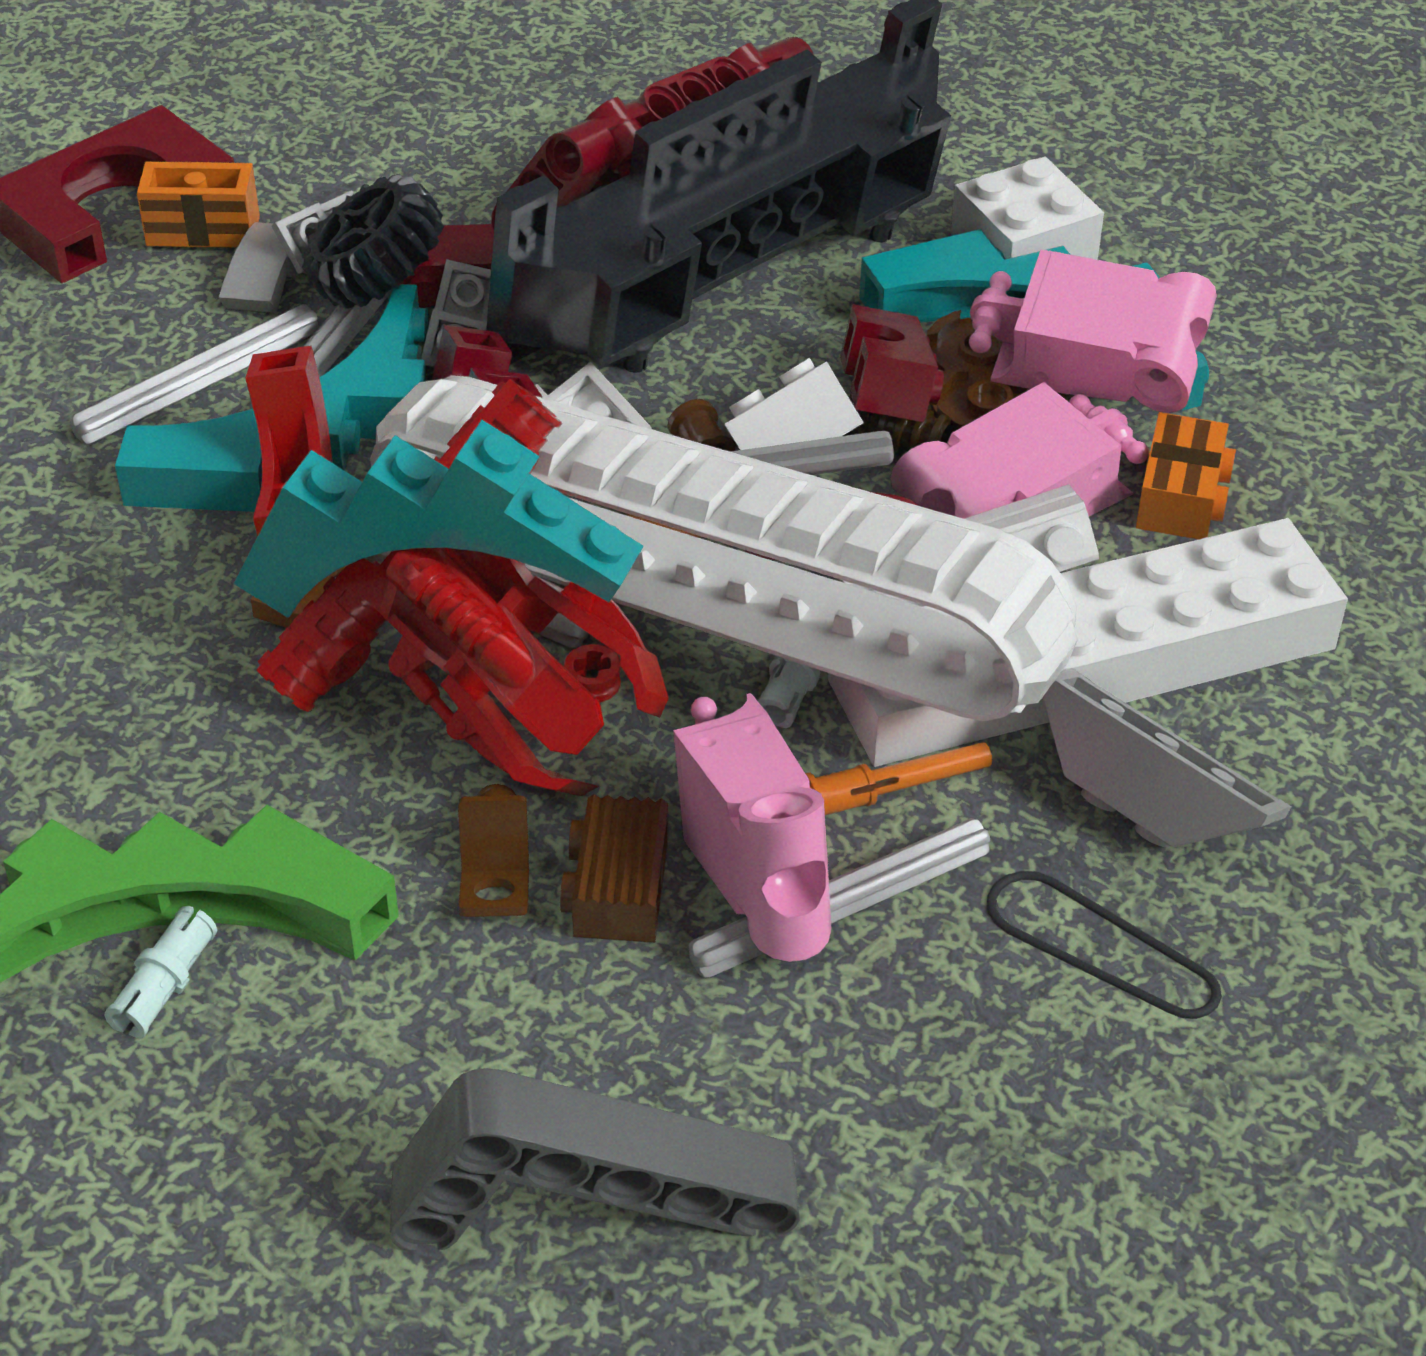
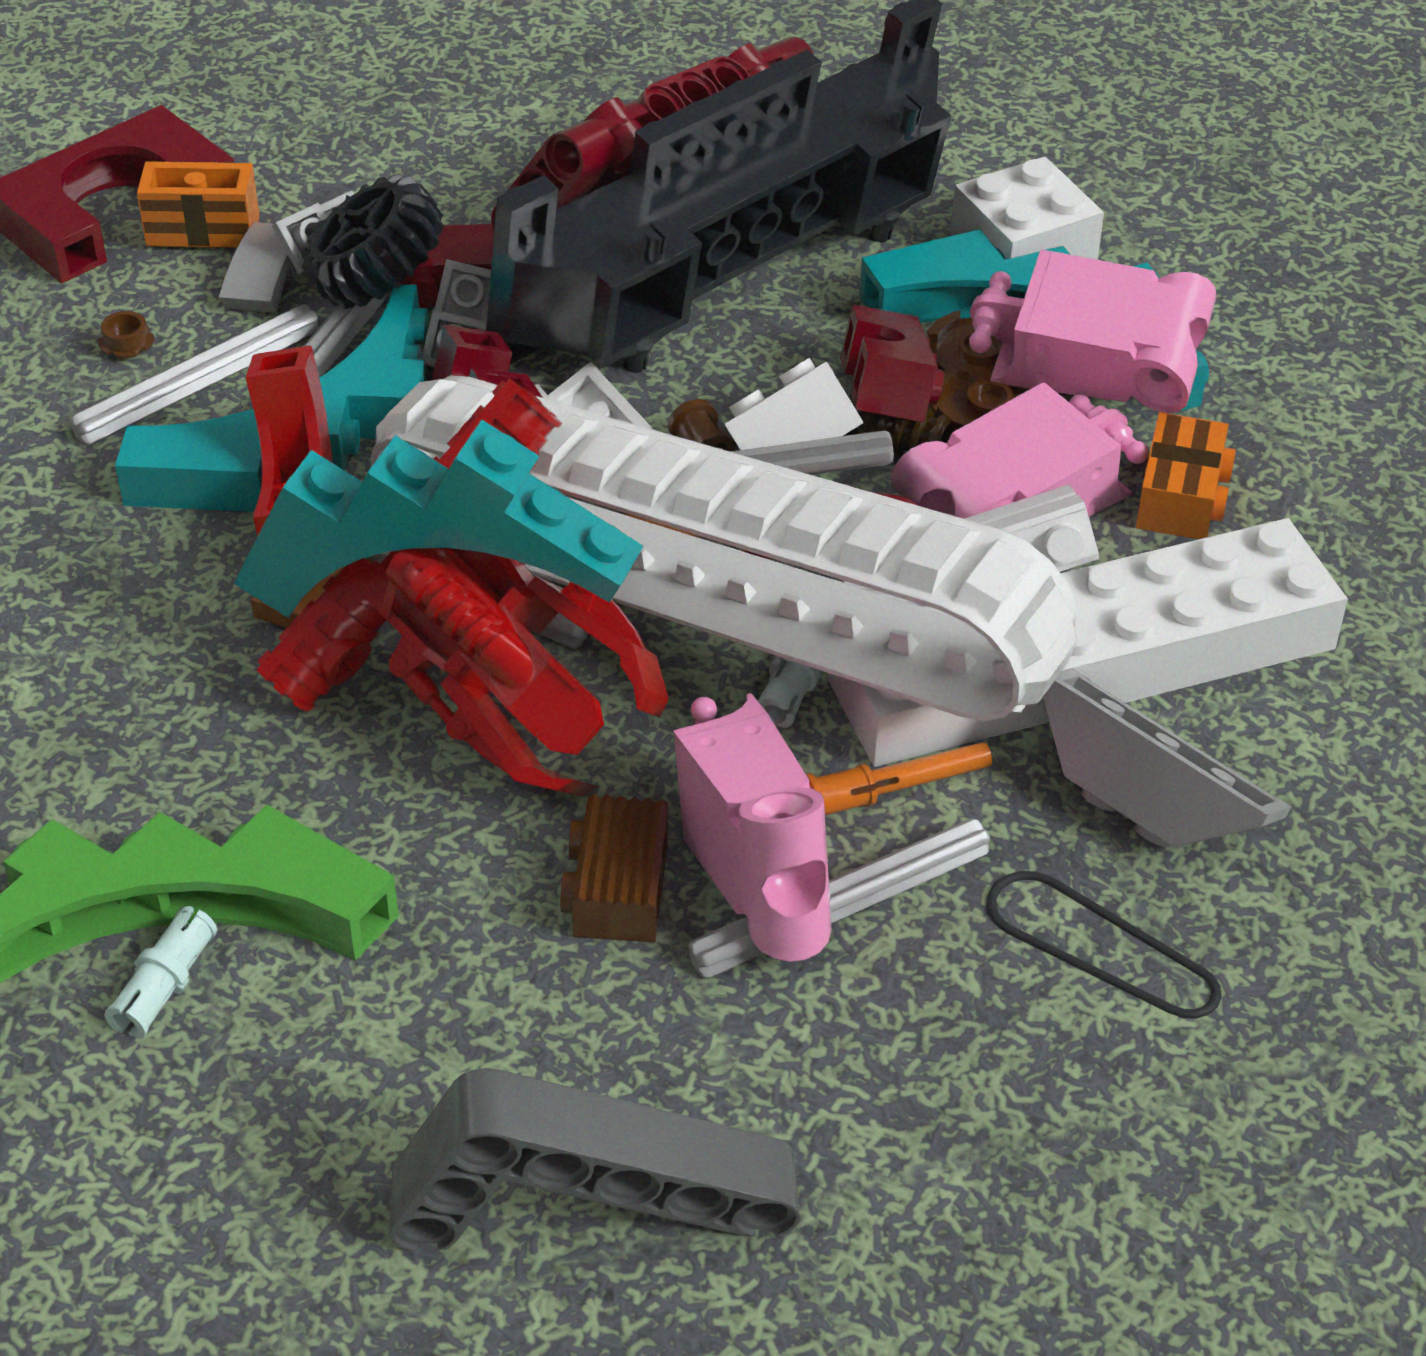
reddish brown bracket [458,784,530,917] -> none
red bush [564,644,621,703] -> none
none -> reddish brown plate [98,311,154,359]

